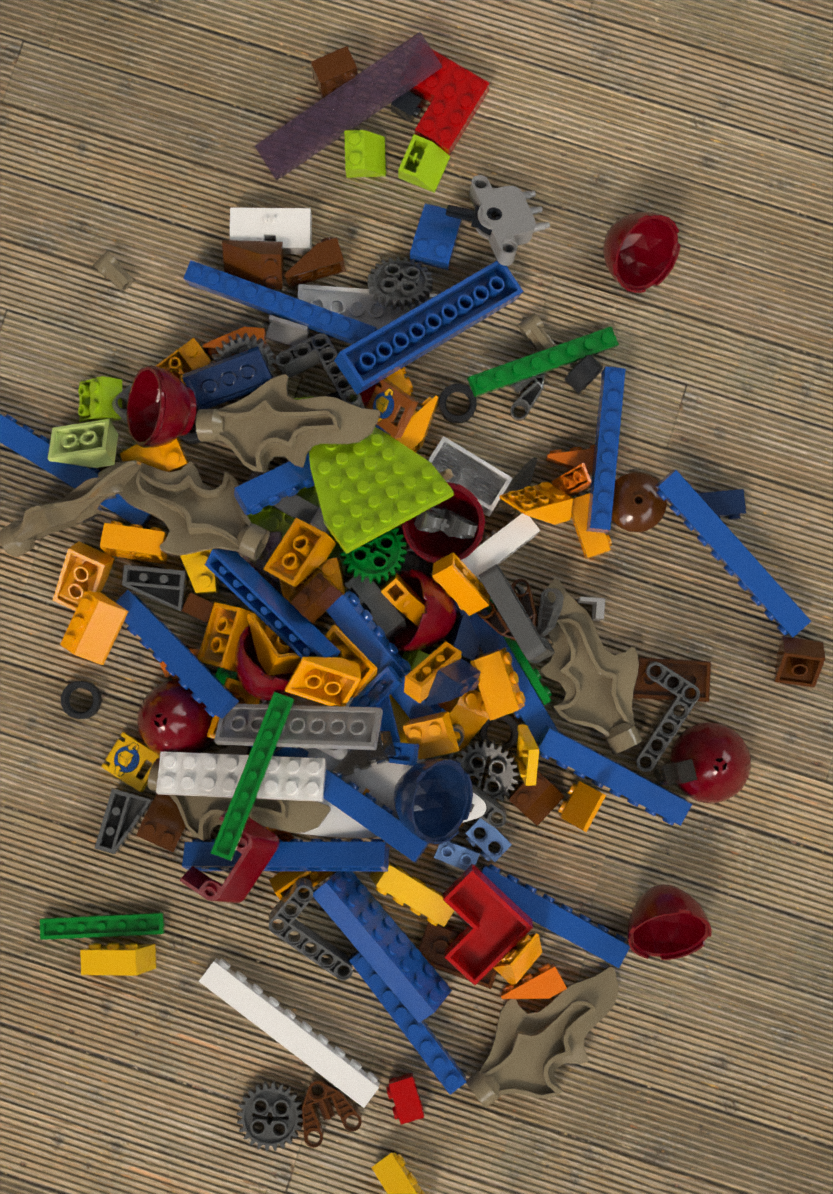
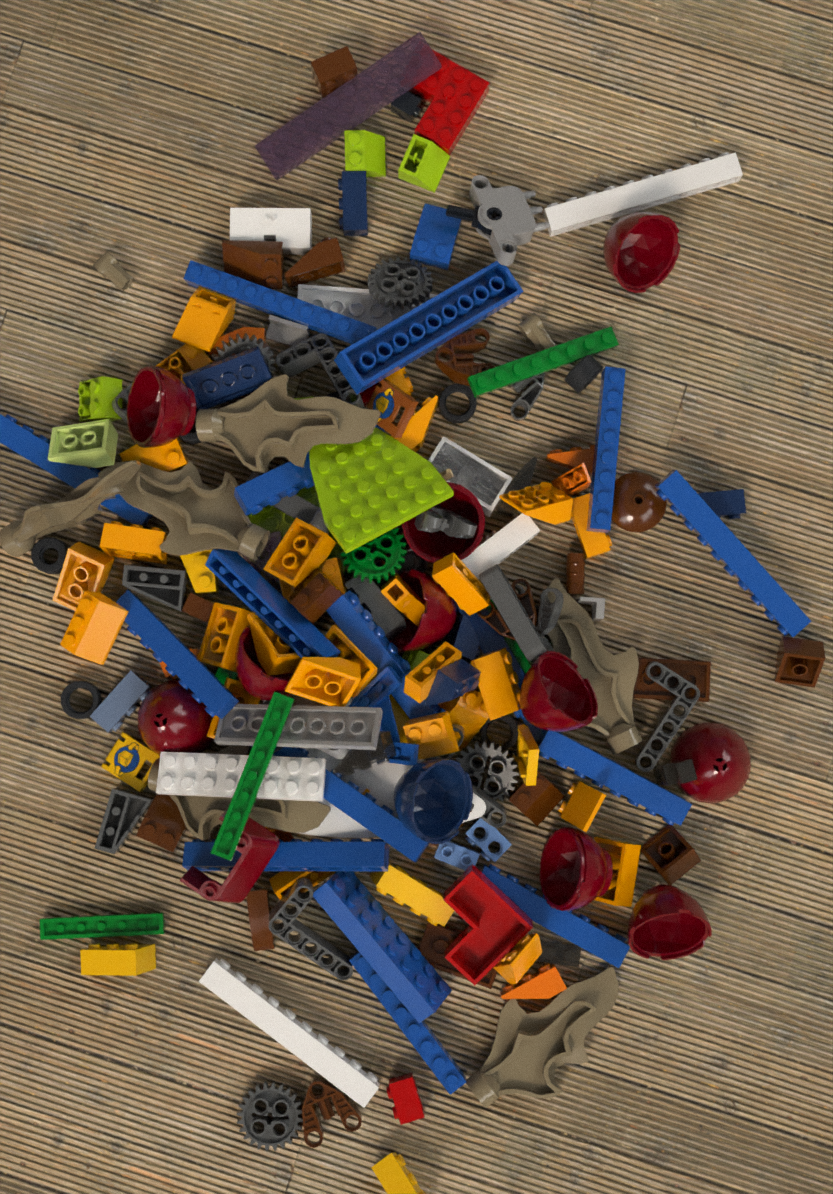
none -> black tyre [31,537,69,574]
none -> sand blue brick [90,670,152,733]
none -> light orange slope [172,286,236,352]
none -> reddish brown slope [247,888,275,951]
none -> dark blue brick [338,171,368,236]
none -> reddish brown connector [434,328,495,386]
none -> dark red piece [520,651,598,732]
none -> clear smoke plate [537,940,581,967]
none -> dark red piece [540,827,613,911]
none -> white brick [543,152,743,237]
none -> reddish brown axle [566,553,585,594]
none -> light orange slope [594,837,641,907]
none -> reddish brown slope [640,824,701,885]

